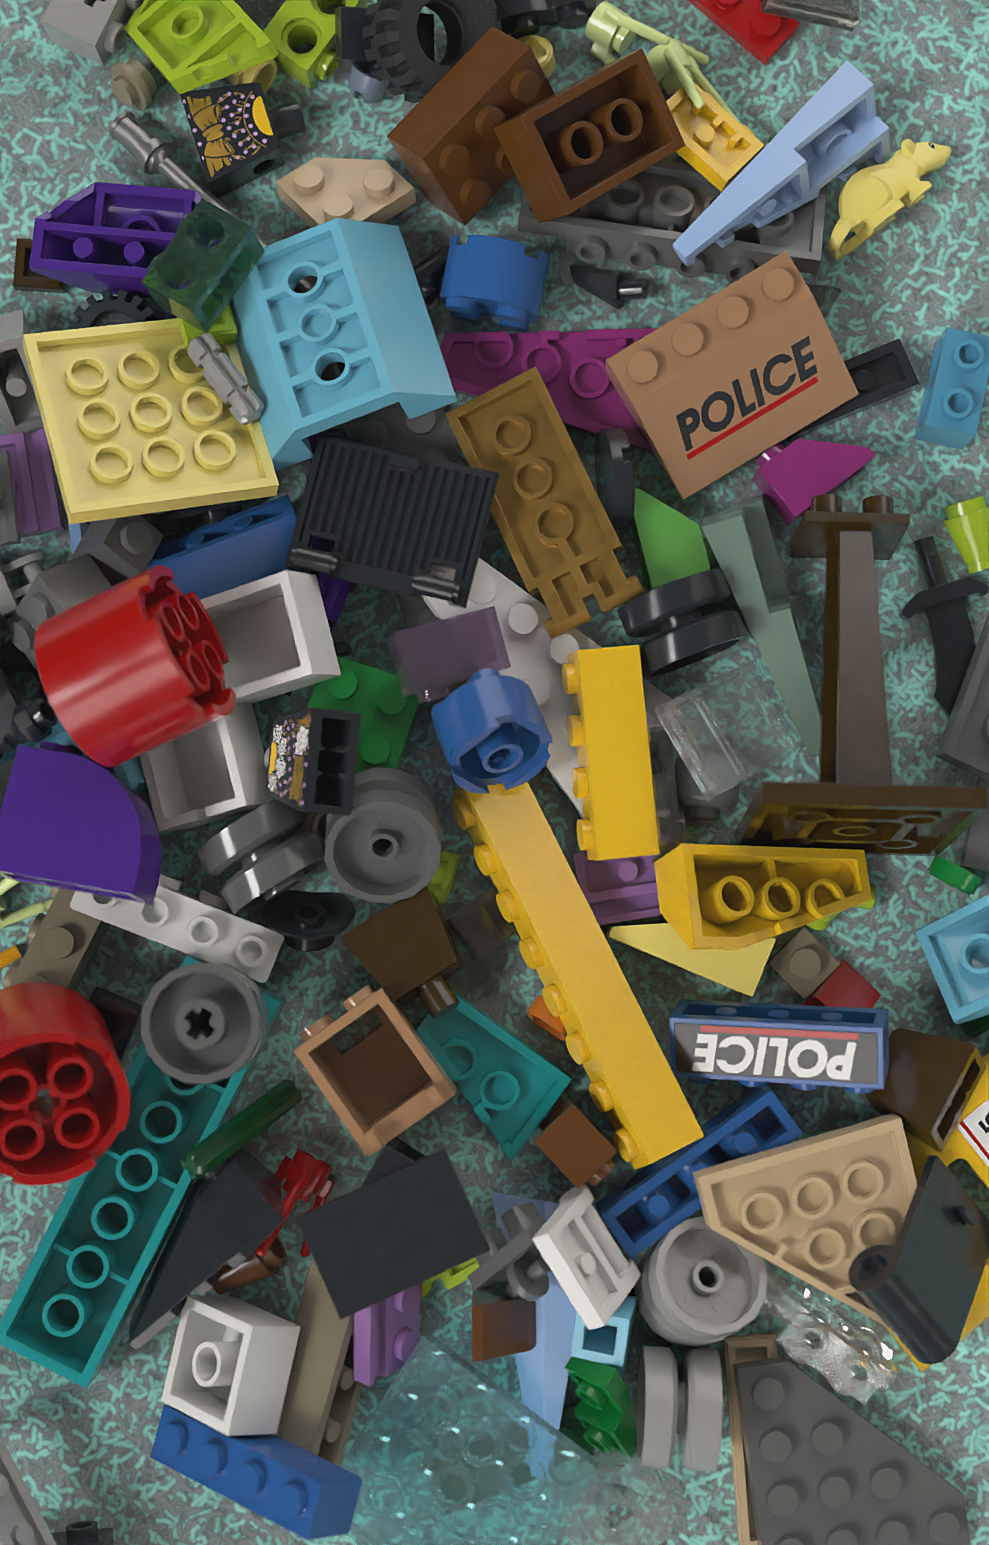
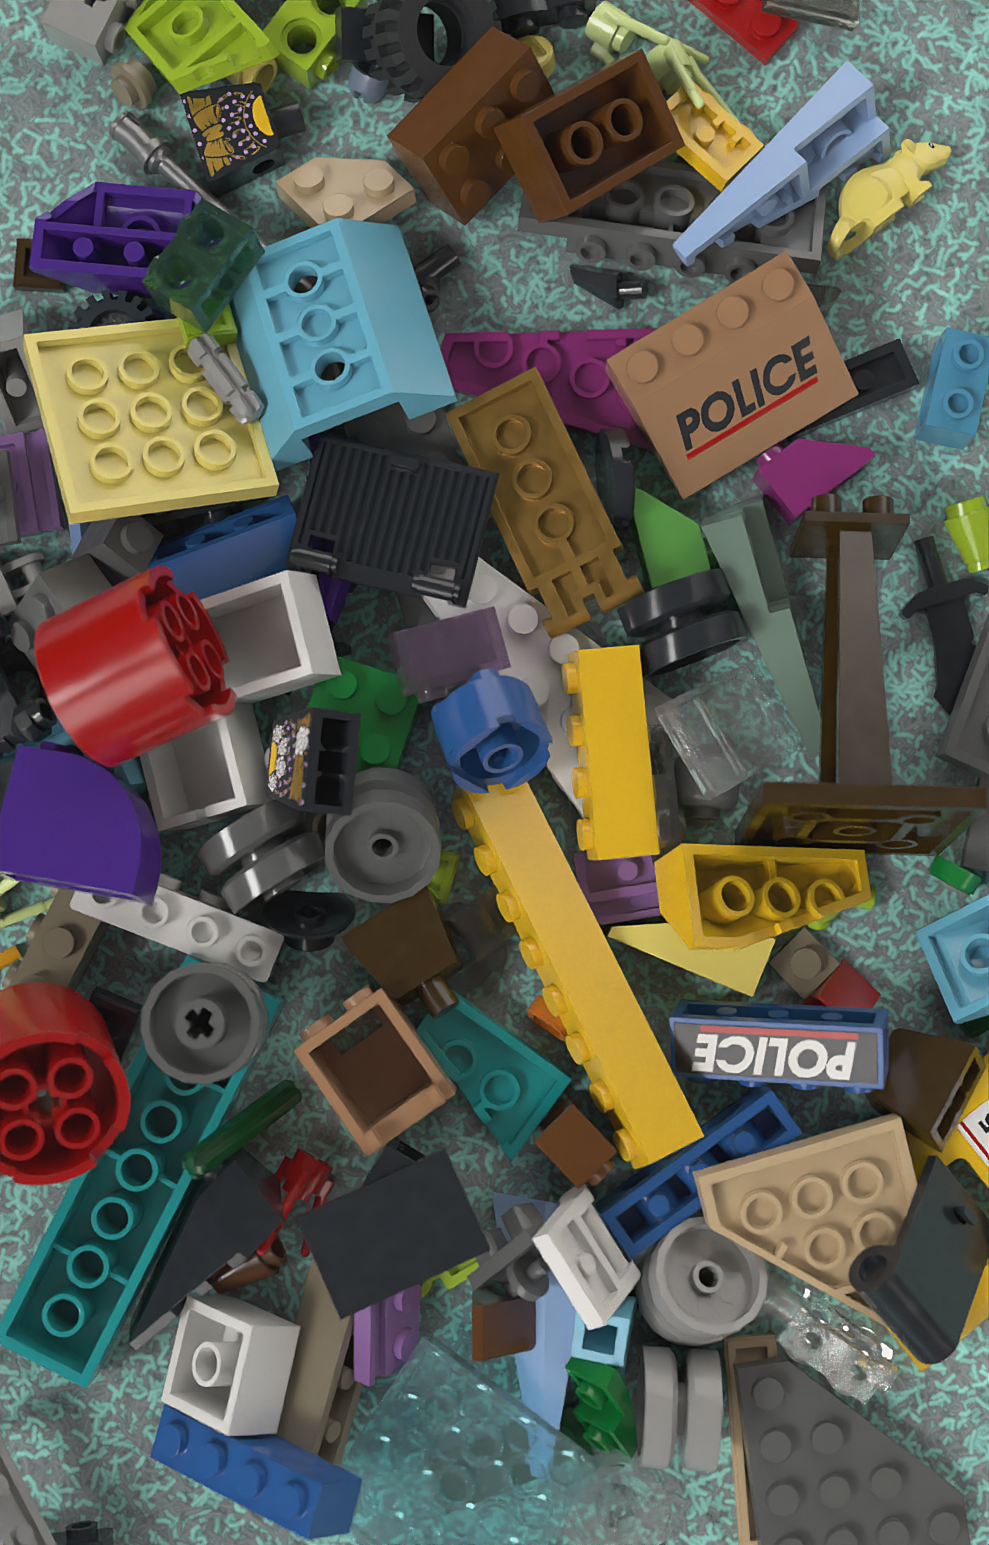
blue brick [439,235,550,332] -> none

